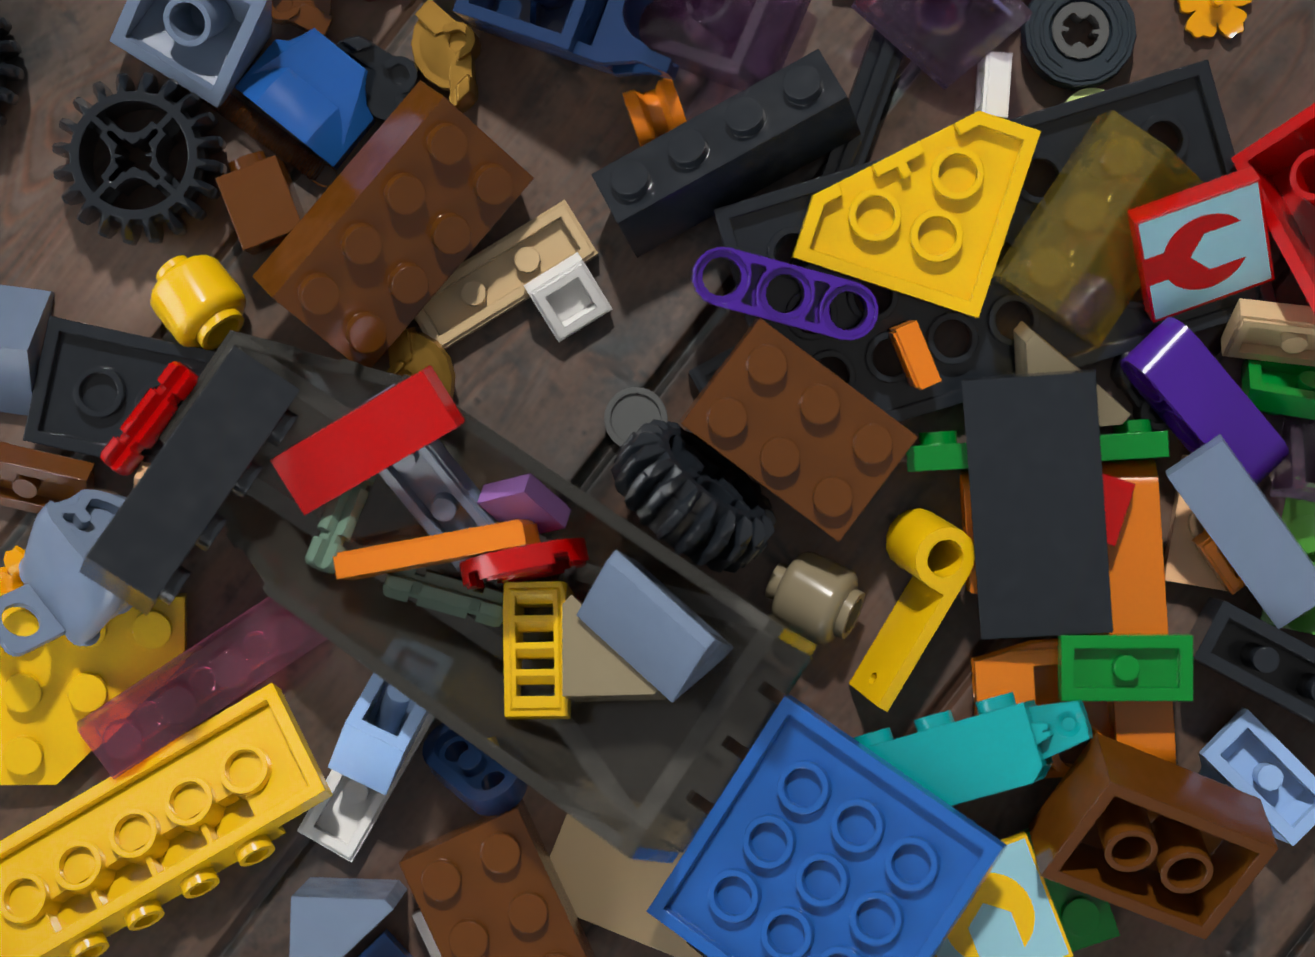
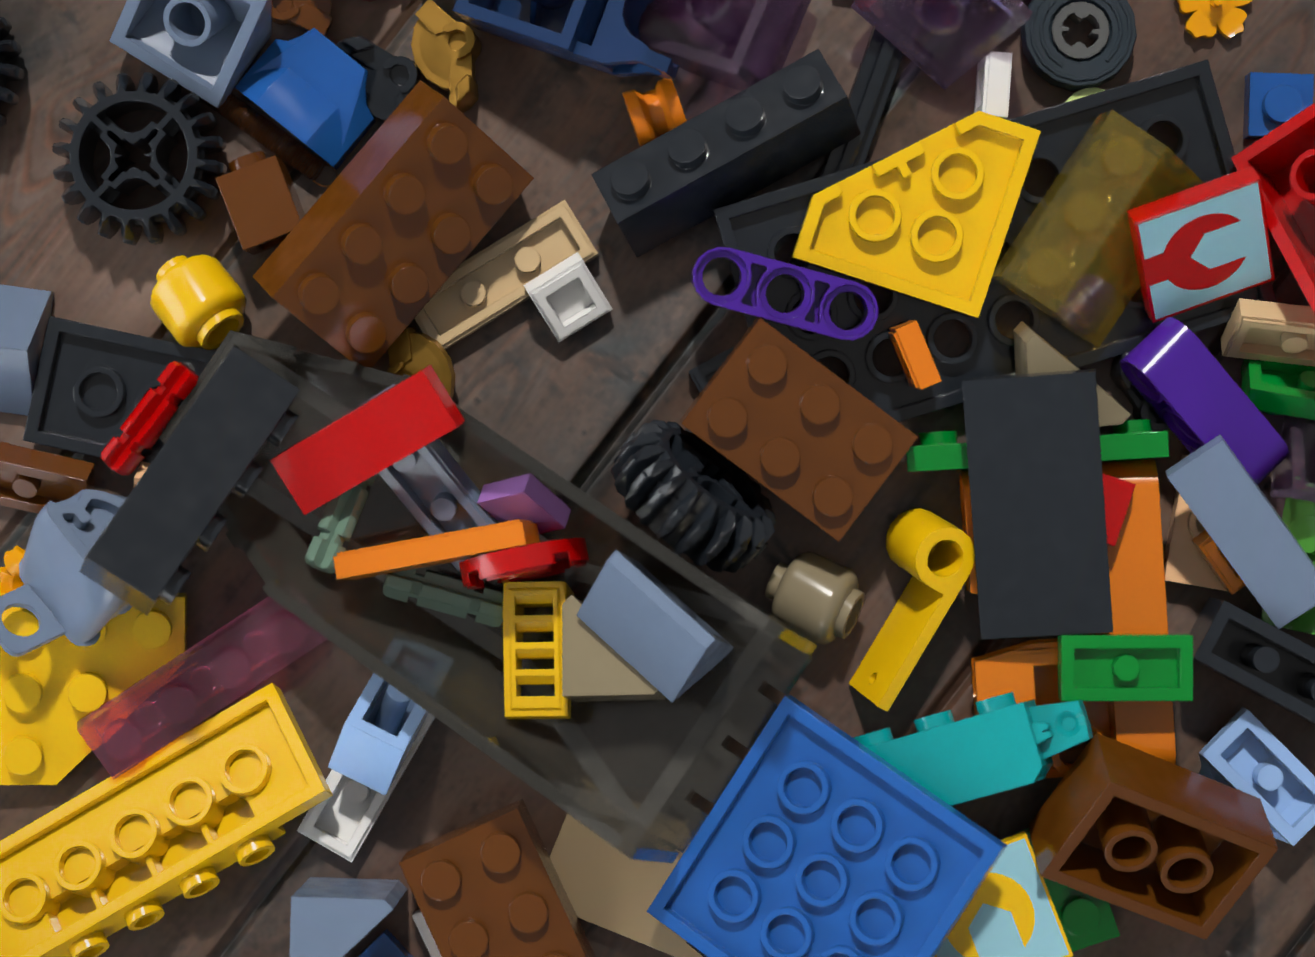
dark blue plate [422,718,528,816] -> none
dark grey piece [604,387,668,446] -> none
none -> blue plate [1243,72,1314,140]

